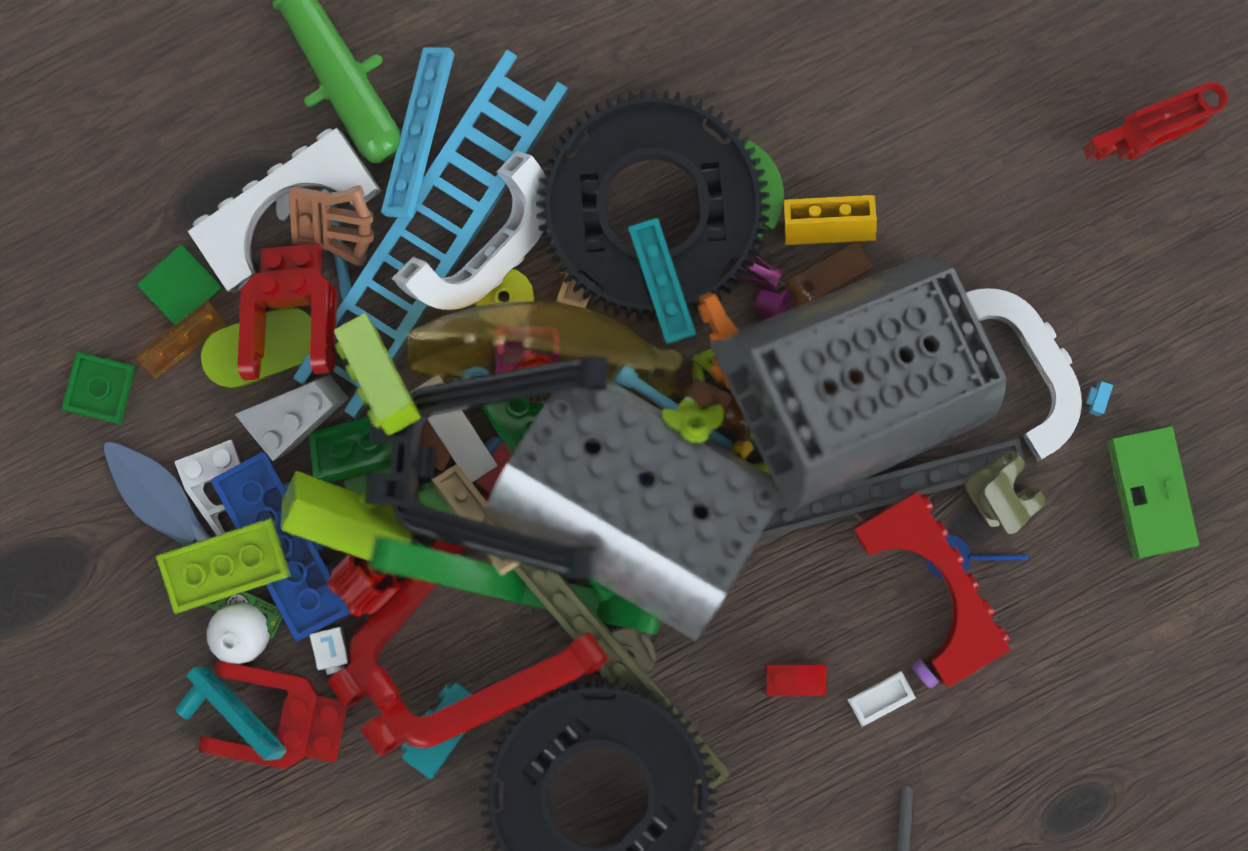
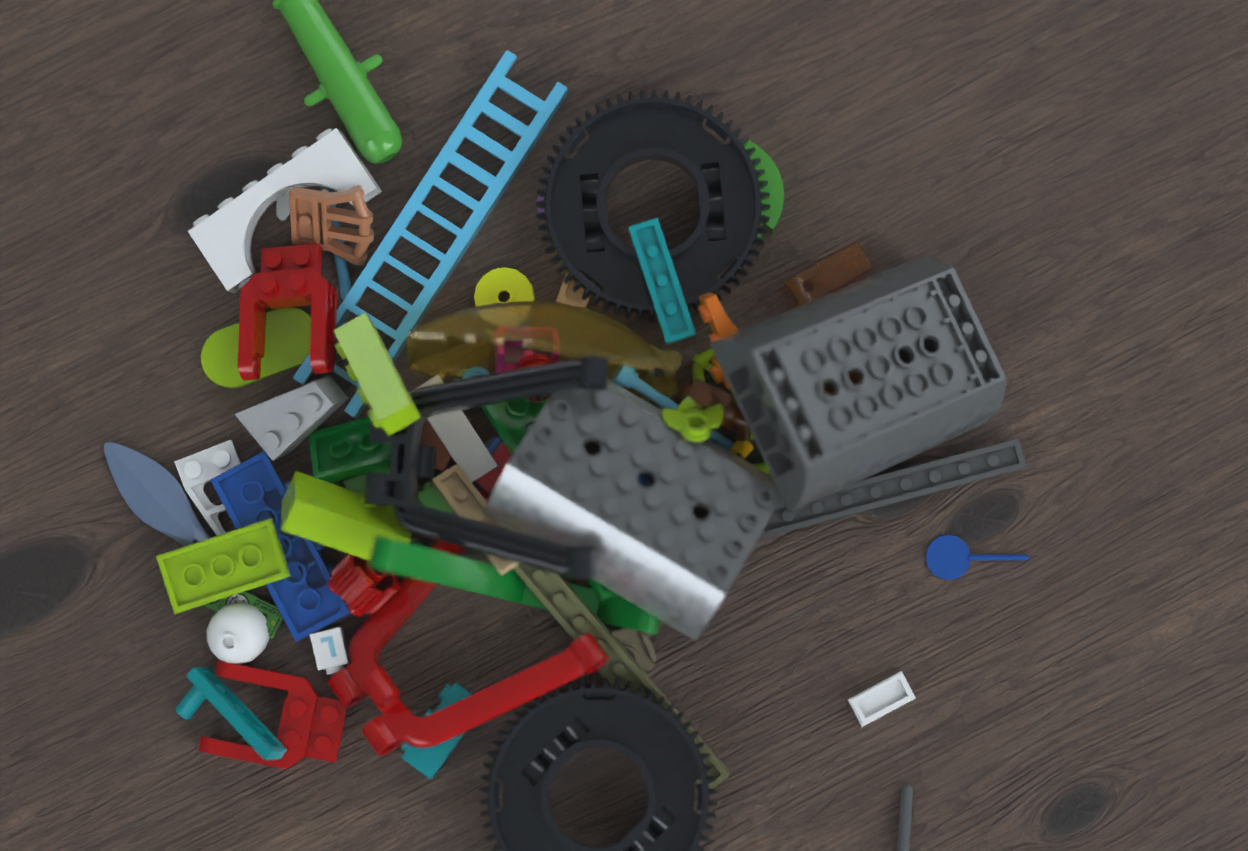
green tile [61,352,137,425] -> none
clear orange plate [136,300,227,380] -> none
green tile [137,244,223,329] -> none
medium azure plate [381,47,455,218] -> none
white arch [392,151,546,310] -> none
flat silver piece [740,256,786,292] -> none
magenta piece [754,289,791,319] -> none
red slope [765,665,827,696] -> none
yellow brick [784,195,877,245] -> none
red arch [851,491,1011,688] -> none
medium lavender tile [912,659,940,688] -> none
olive piece [964,451,1046,534] -> none
white arch [966,288,1082,461] -> none
red plate [1082,82,1228,161] -> none
medium azure plate [1085,381,1113,416] -> none
bright green brick [1107,426,1200,560] -> none

